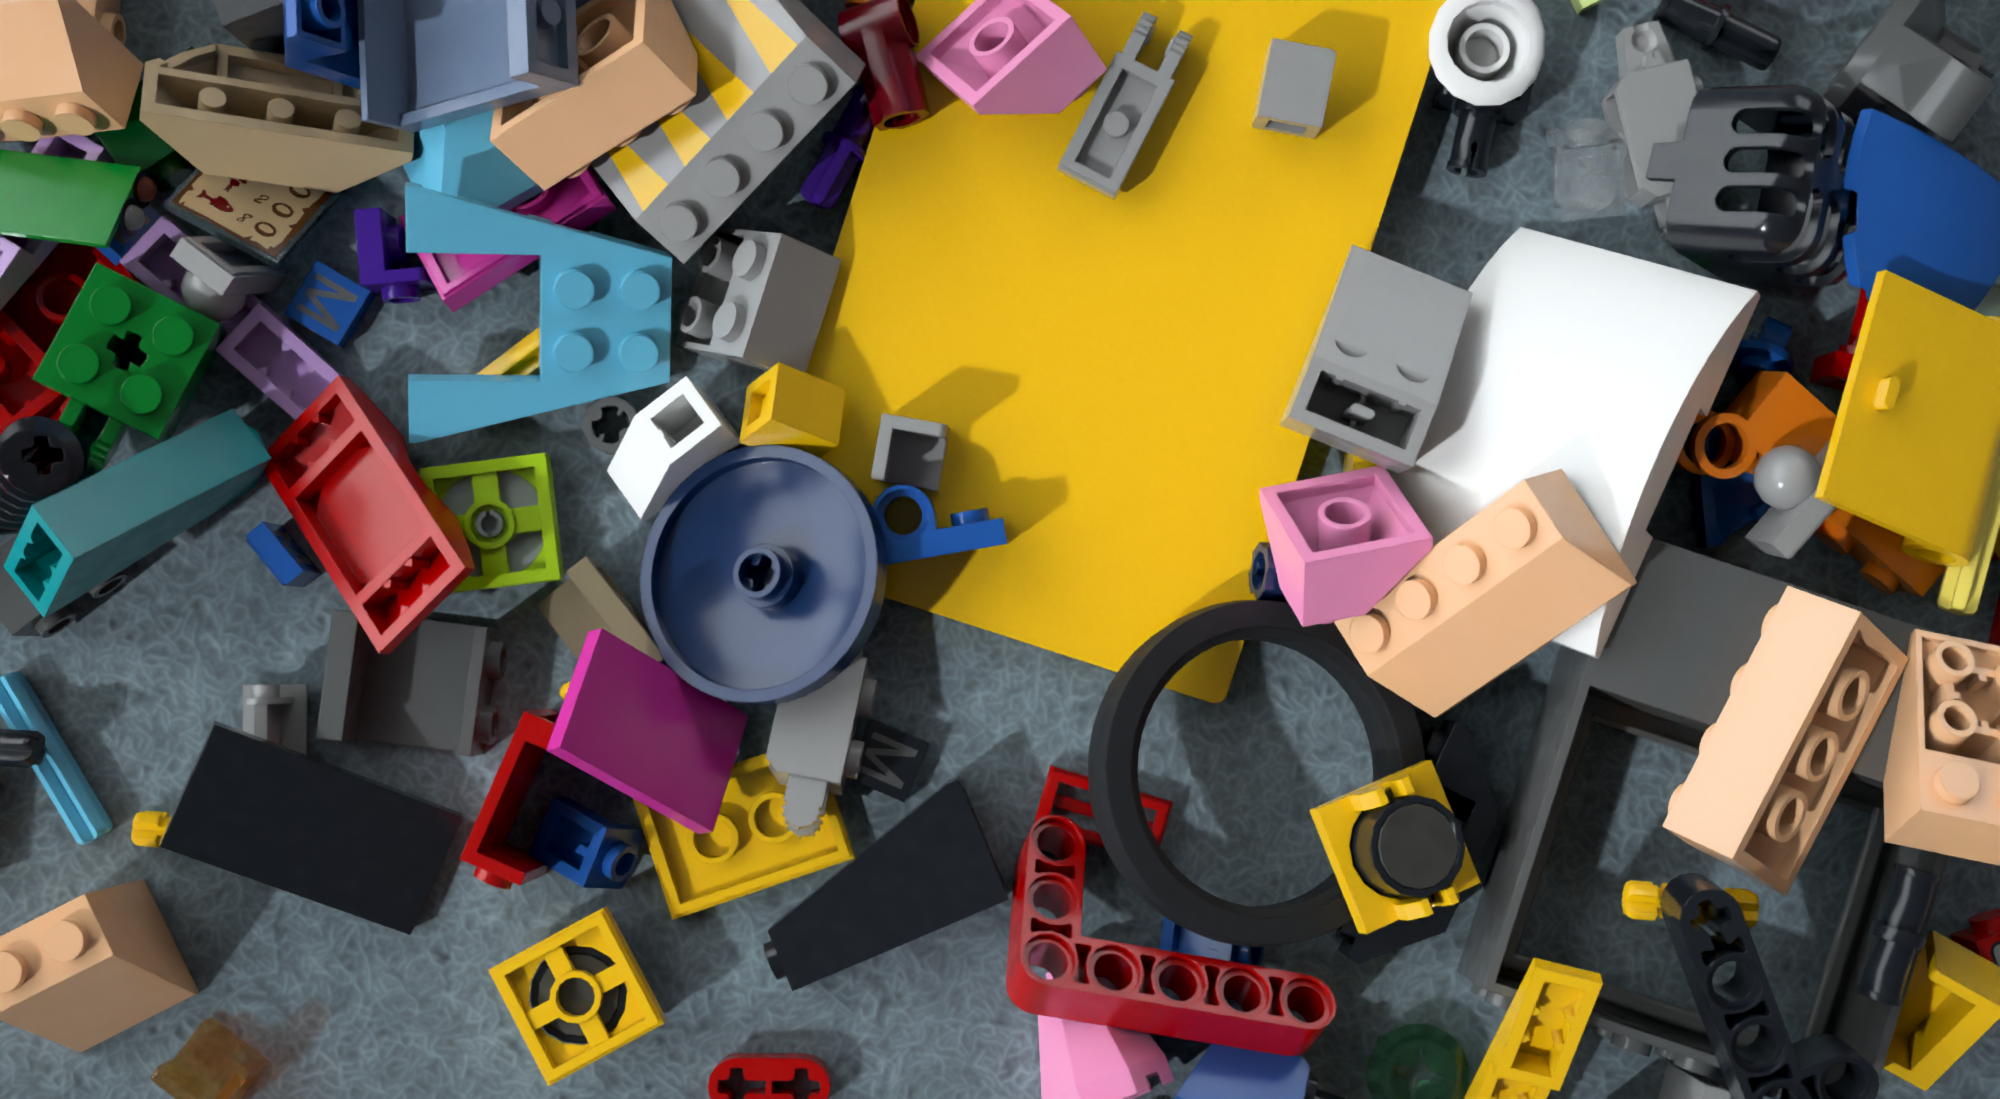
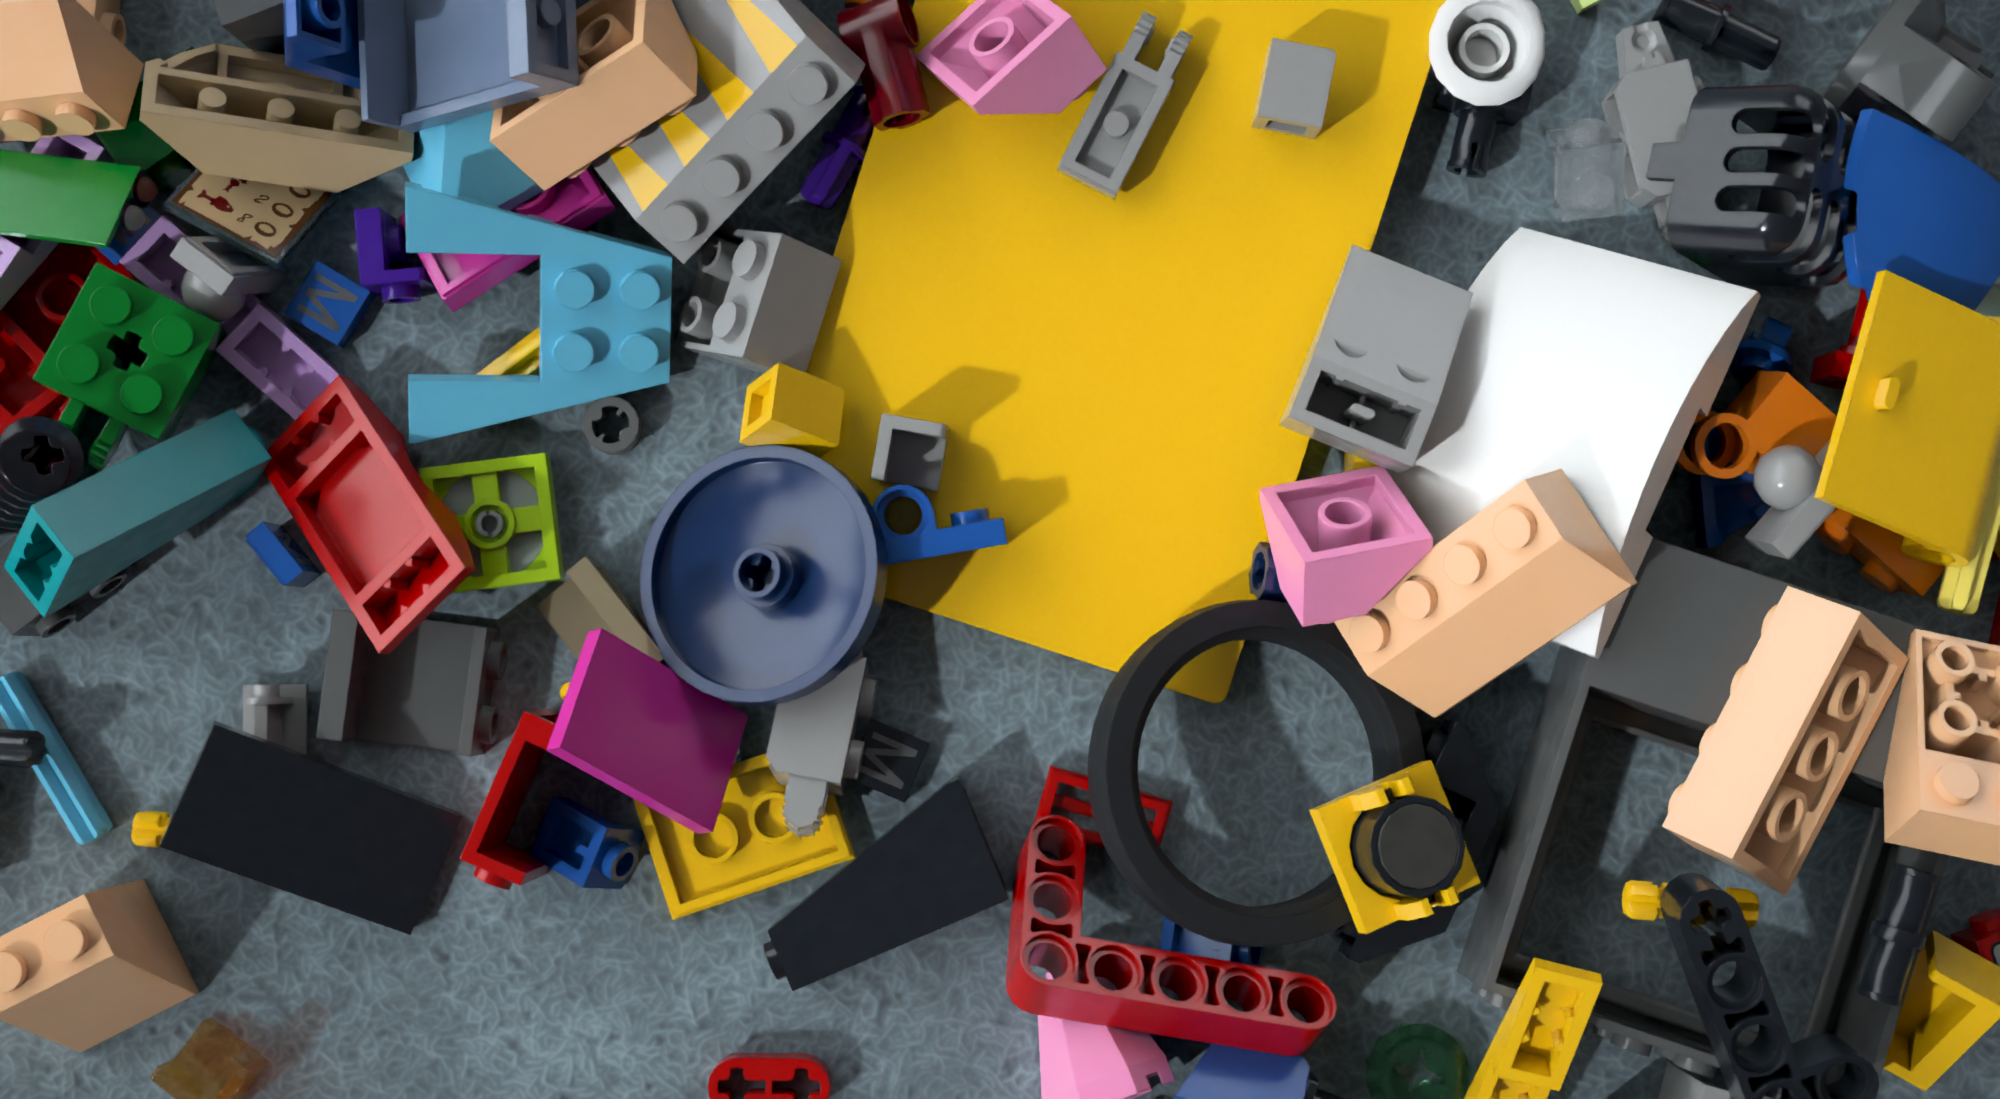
yellow piece [488,906,667,1086] -> none
white slope [607,376,745,522] -> none

